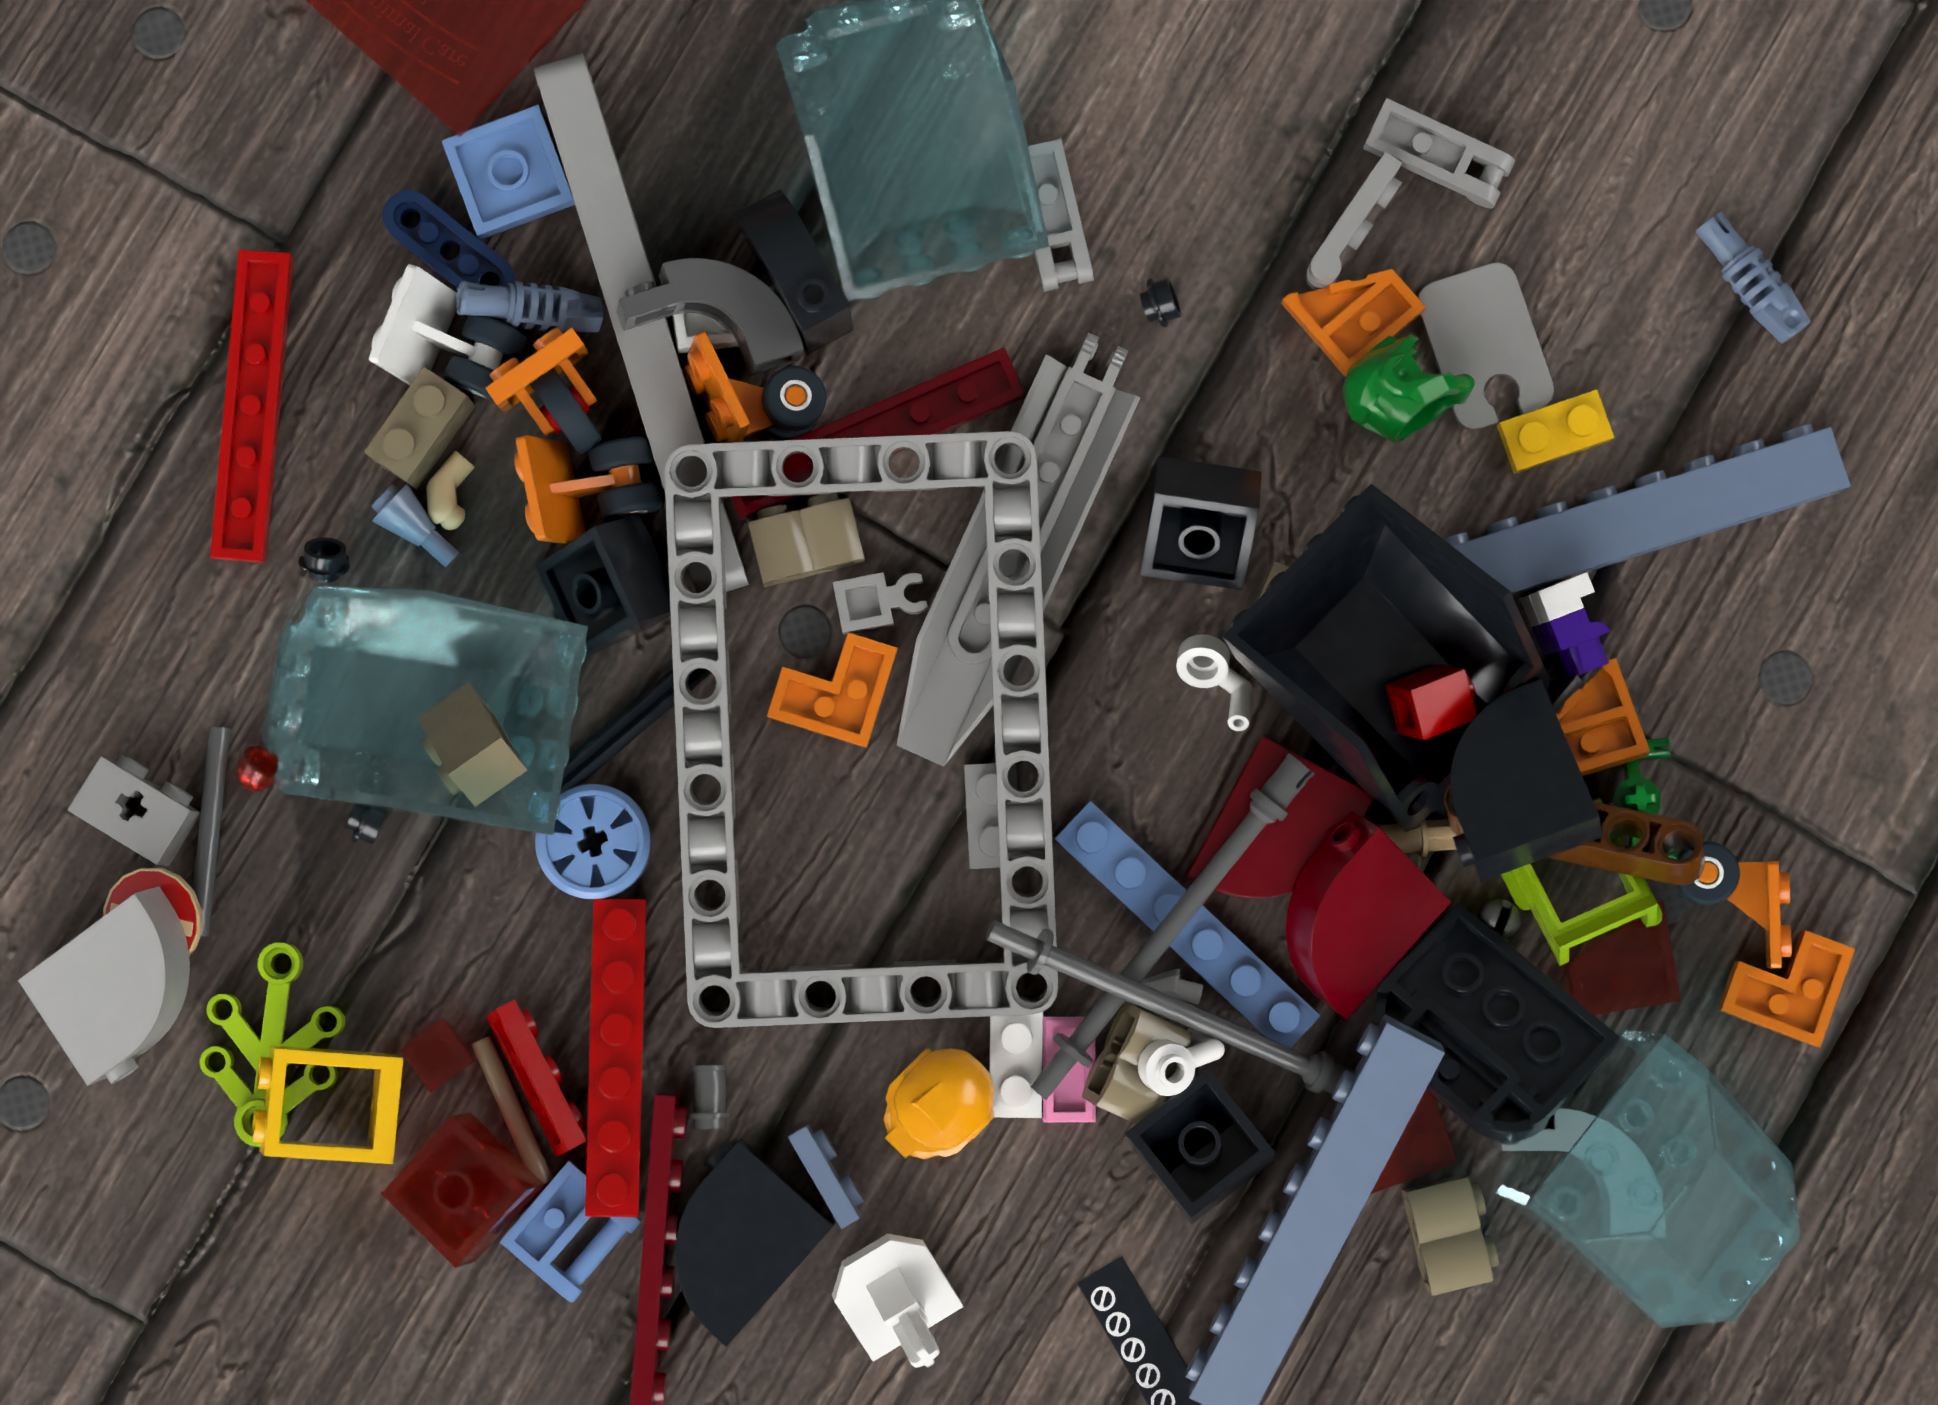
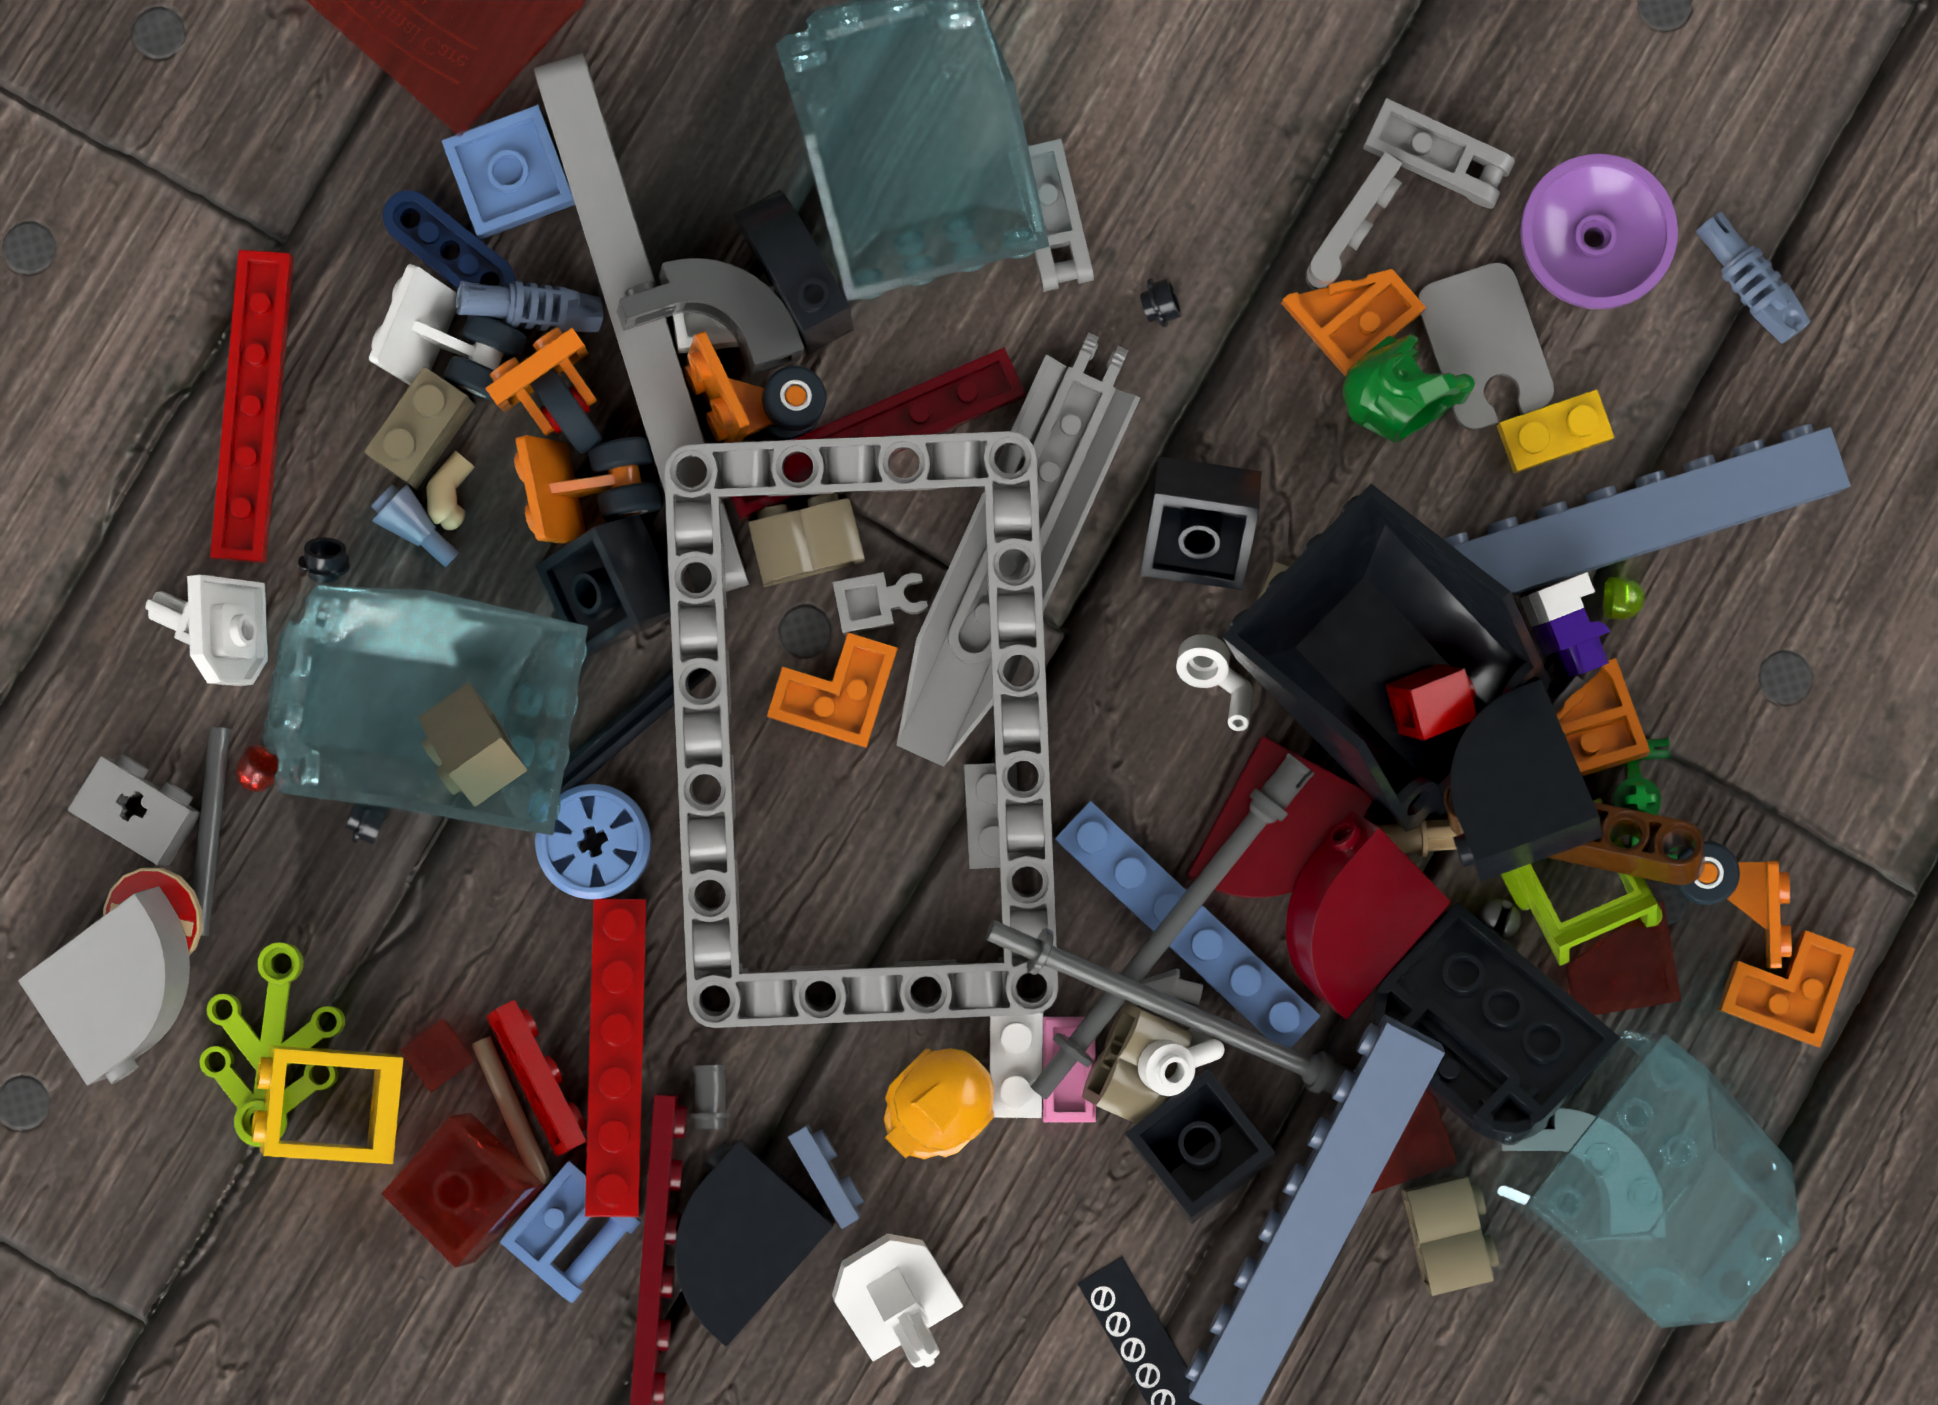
none -> white piece [145,575,268,686]
none -> medium lavender dish [1520,154,1678,310]
none -> clear neon green hinge [1603,577,1645,620]

